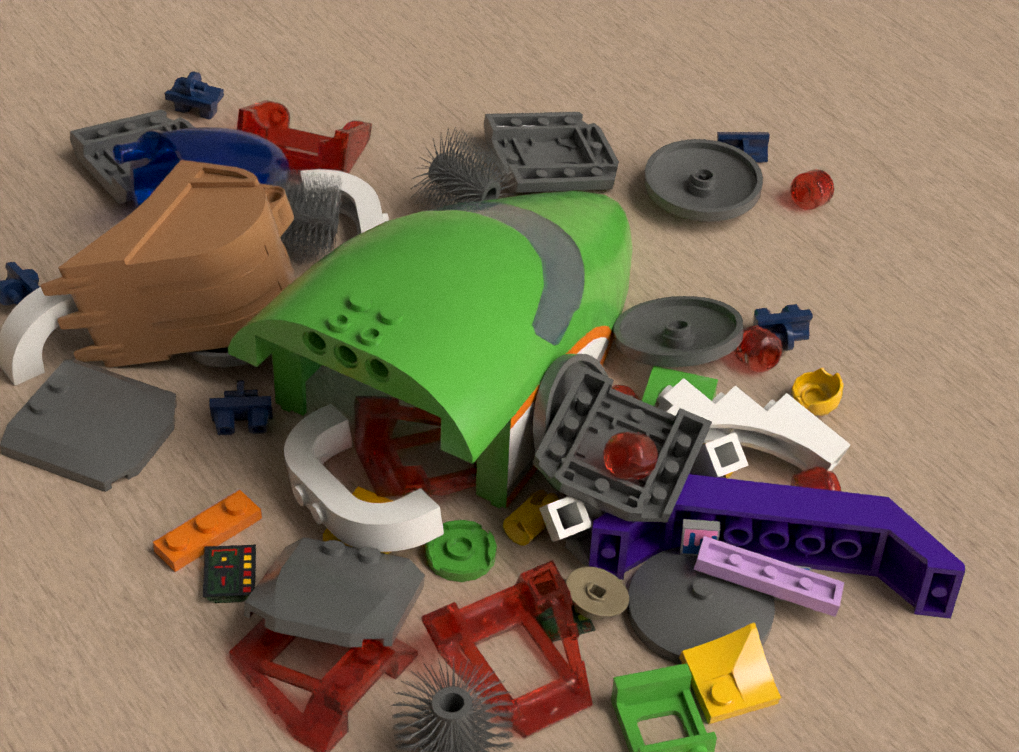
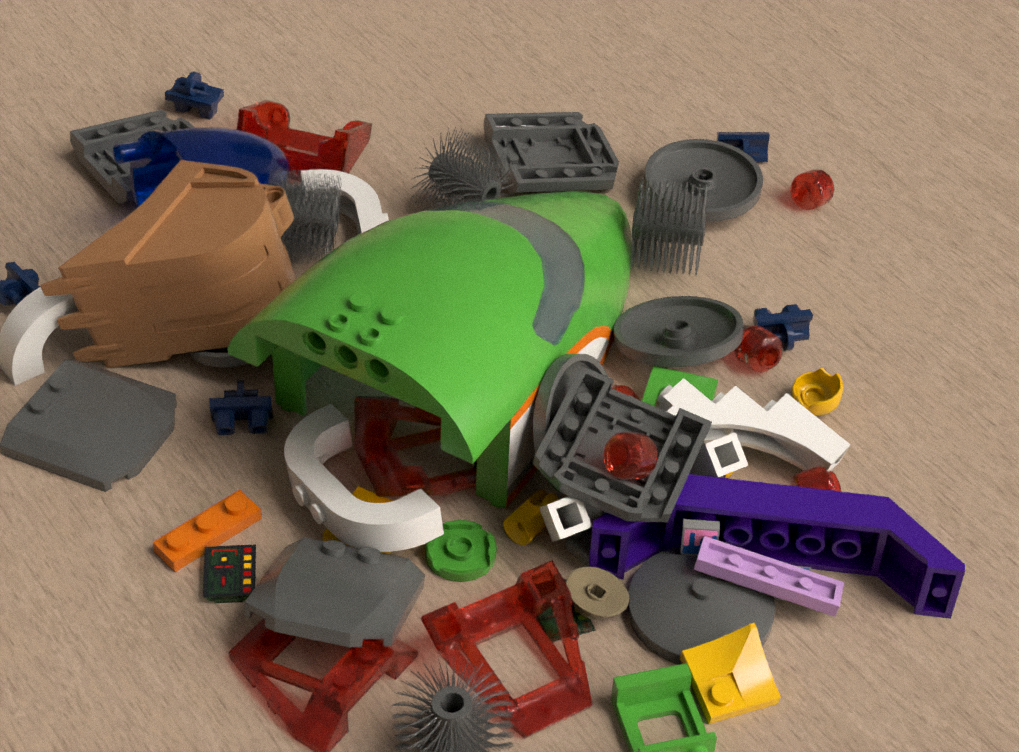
none -> dark grey piece [630,177,707,276]

